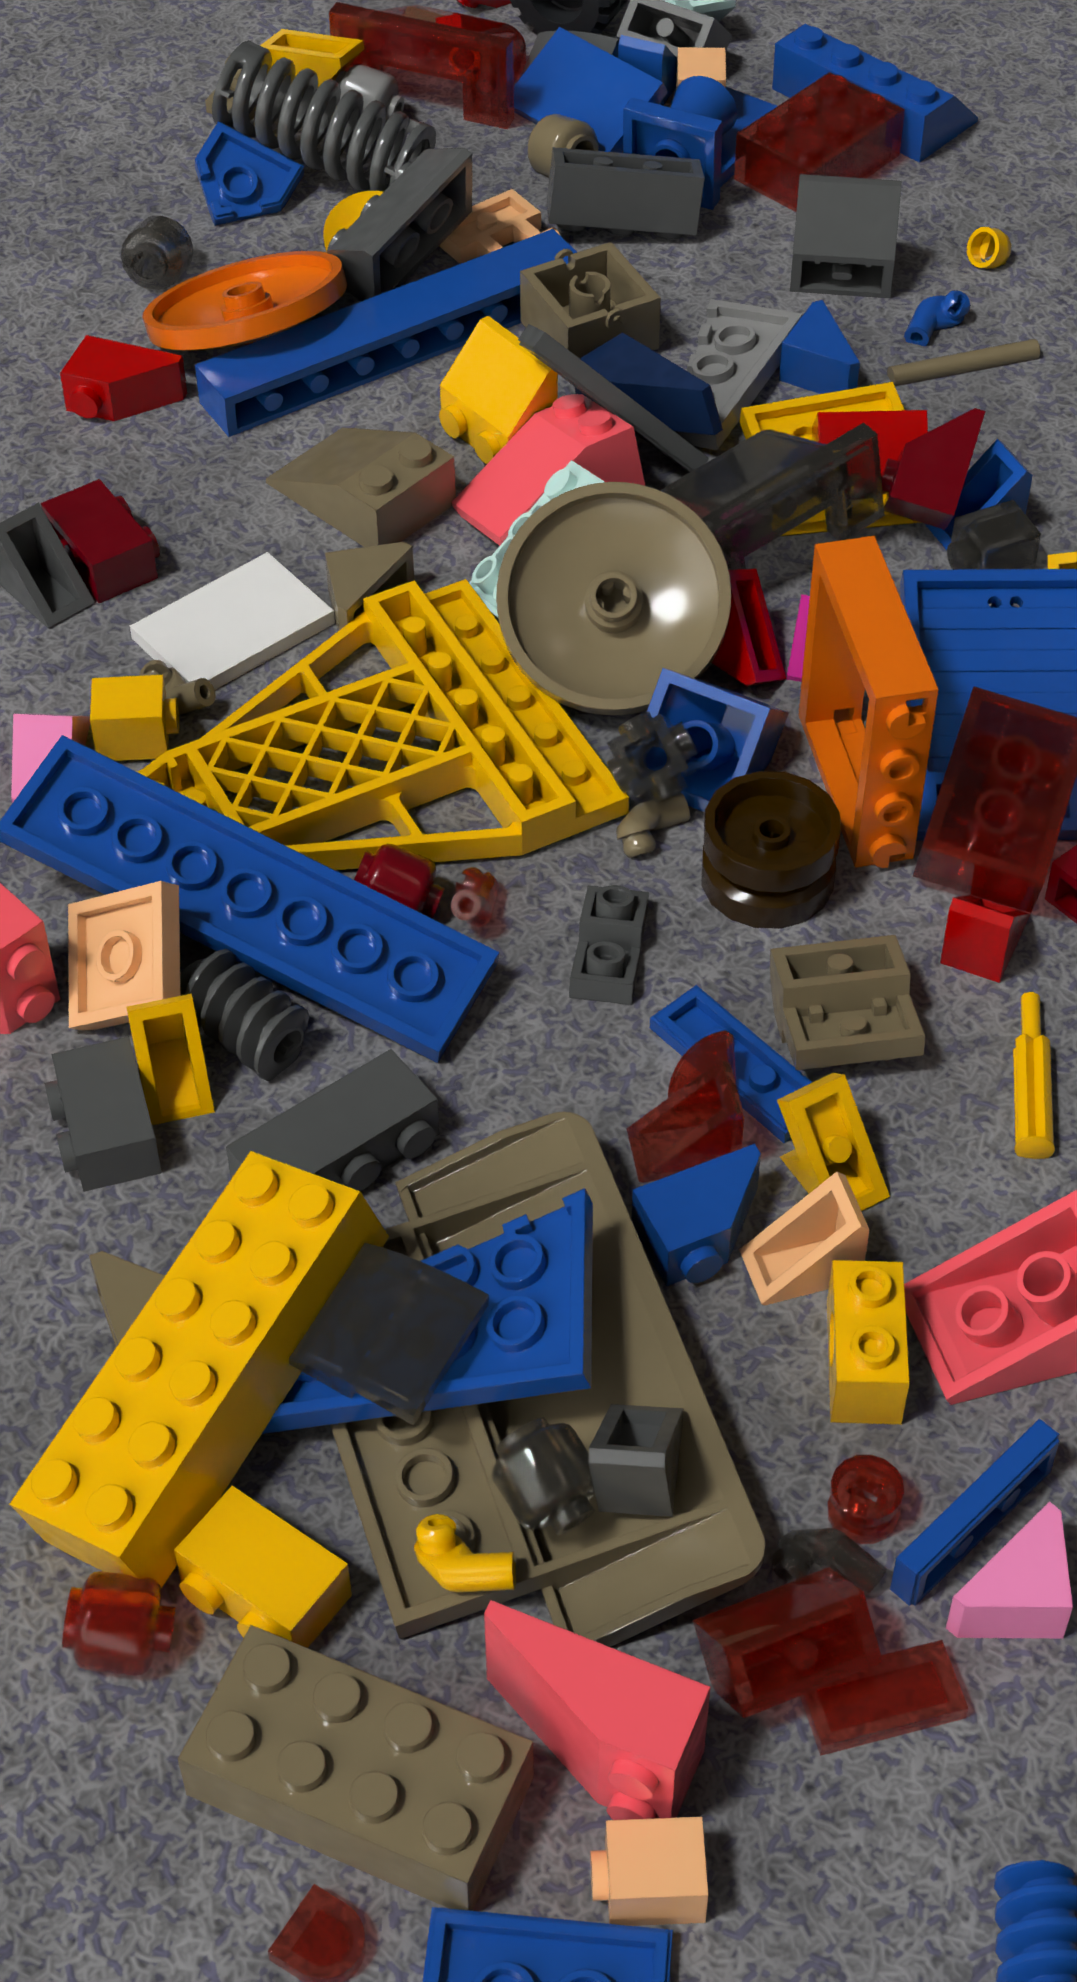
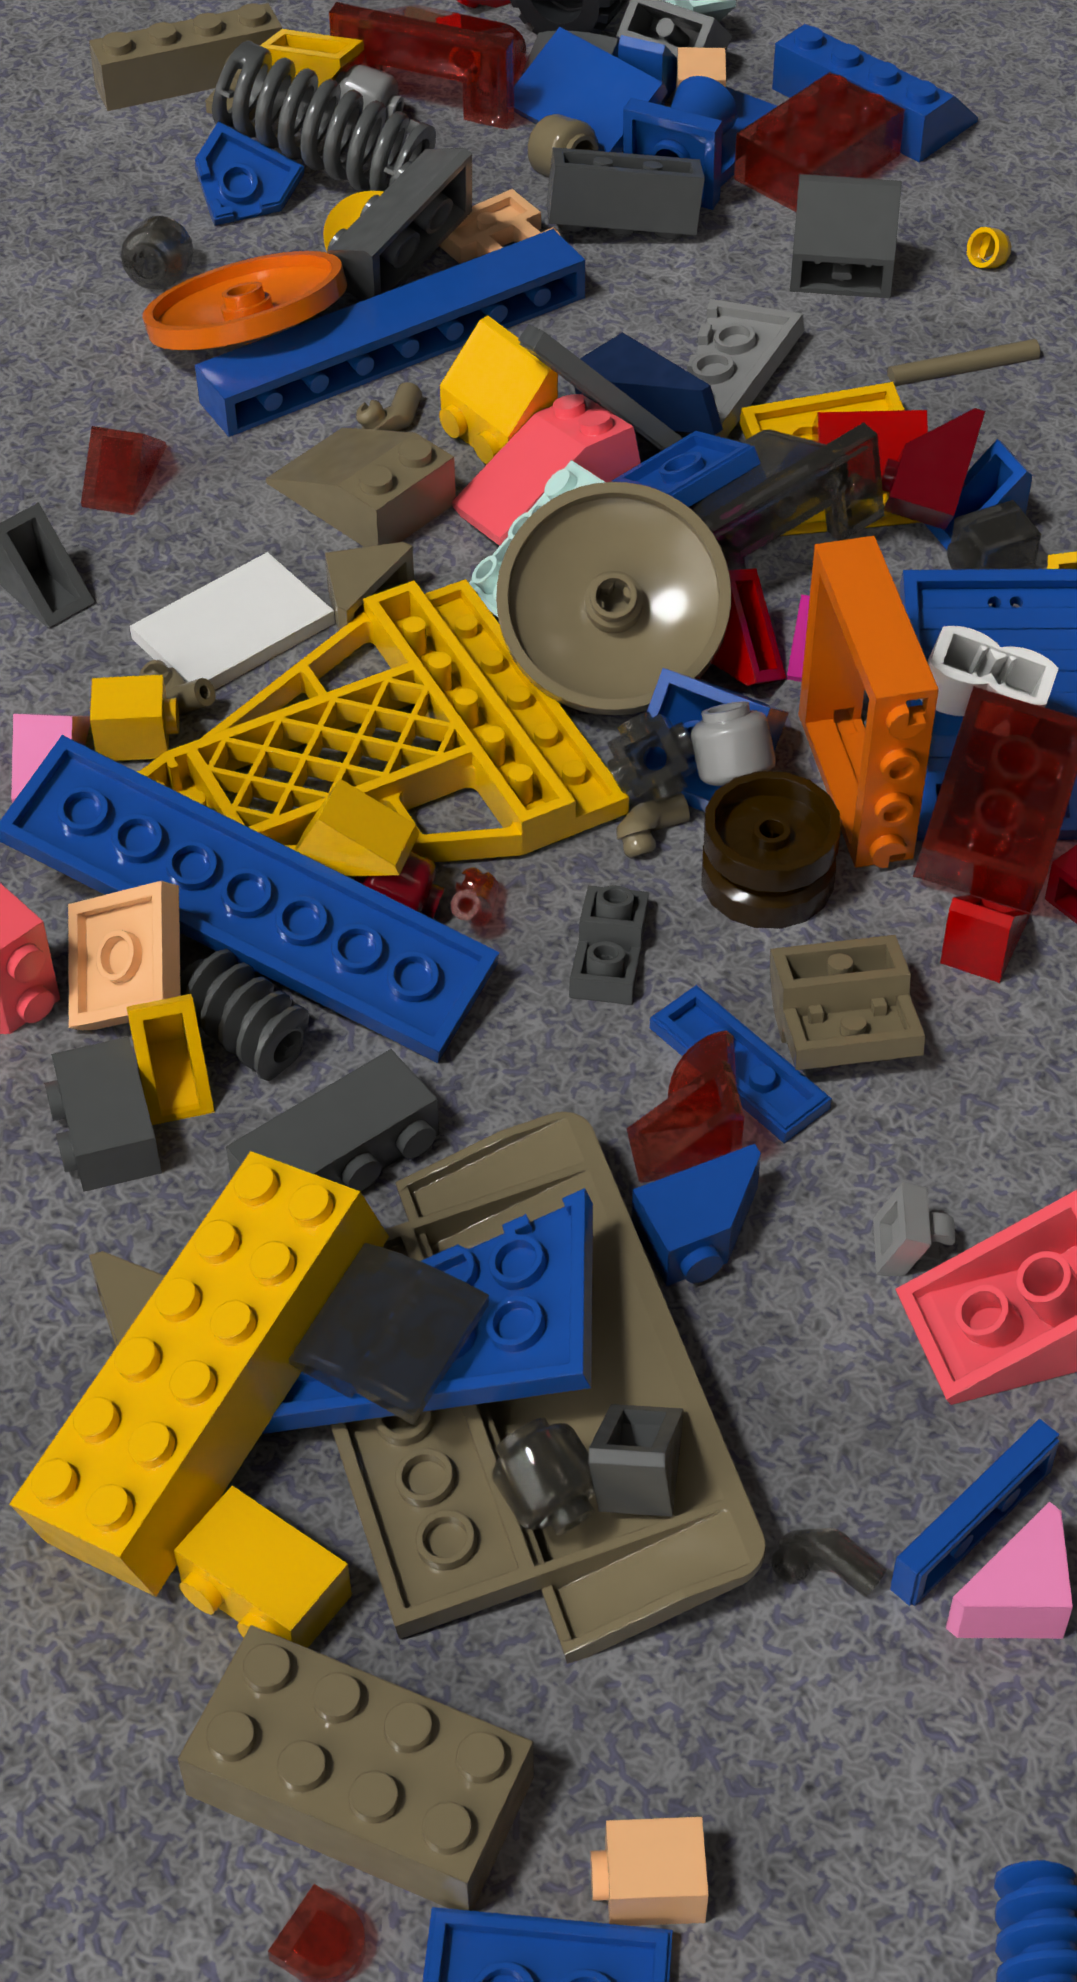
dark red brick [41,479,160,603] -> none
red slope [60,335,188,421] -> none
clear red head [62,1571,176,1676] -> none
yellow arm [414,1514,516,1592] -> none
coral slope [484,1600,711,1820] -> none
dark tan brick [520,242,661,359] -> none
clear red brick [693,1567,883,1718] -> none
light nougat slope [739,1172,870,1306] -> none
yellow slope [777,1073,890,1211] -> none
blue slope [779,300,860,394] -> none
clear red tile [797,1640,969,1756] -> none
yellow brick [827,1260,909,1425] -> none
clear red wheel [827,1455,904,1544] -> none
blue arm [904,290,971,346] -> none
yellow axle [1013,992,1055,1159] -> none
none -> clear red slope [81,426,167,515]
none -> dark tan brick [89,3,282,111]
none -> yellow slope [294,779,420,876]
none -> dark tan arm [356,382,422,431]
none -> blue tile [612,431,761,507]
none -> light grey head [691,701,776,786]
none -> light grey tile [873,1182,956,1276]
none -> white brick [920,626,1059,737]

